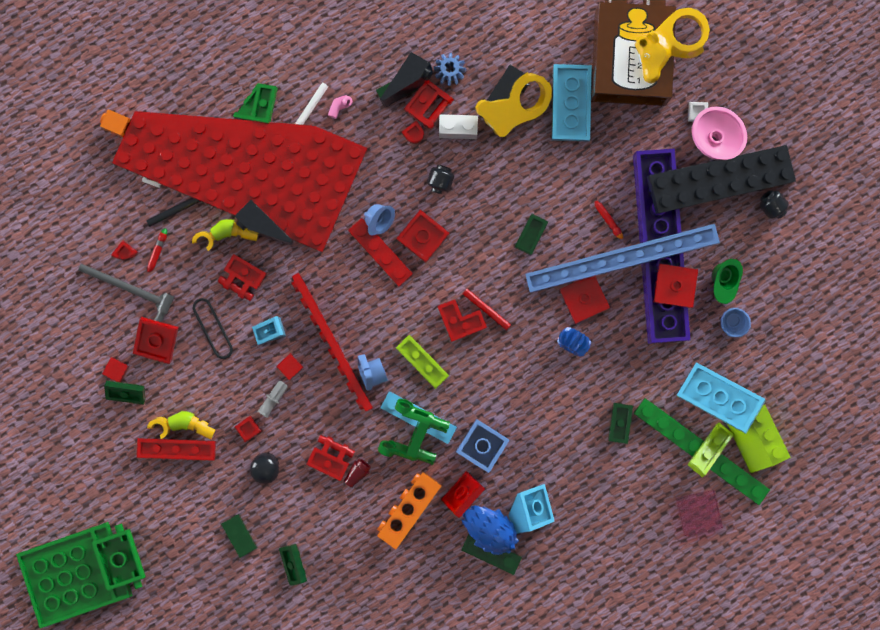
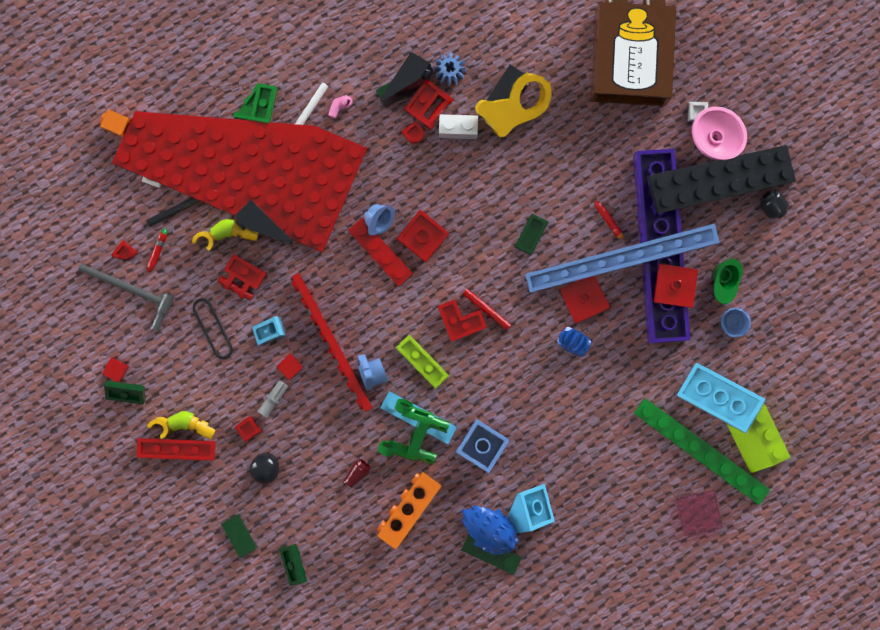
green plate [16,522,146,629] -> none
red plate [133,317,179,364] -> none
red plate [306,435,355,481] -> none
black head [427,164,454,194] -> none
red plate [441,471,485,518] -> none
medium azure plate [552,64,592,141] -> none
dark green plate [608,403,633,444] -> none
yellow animal [635,8,710,84] -> none
lime tile [687,422,734,478] -> none

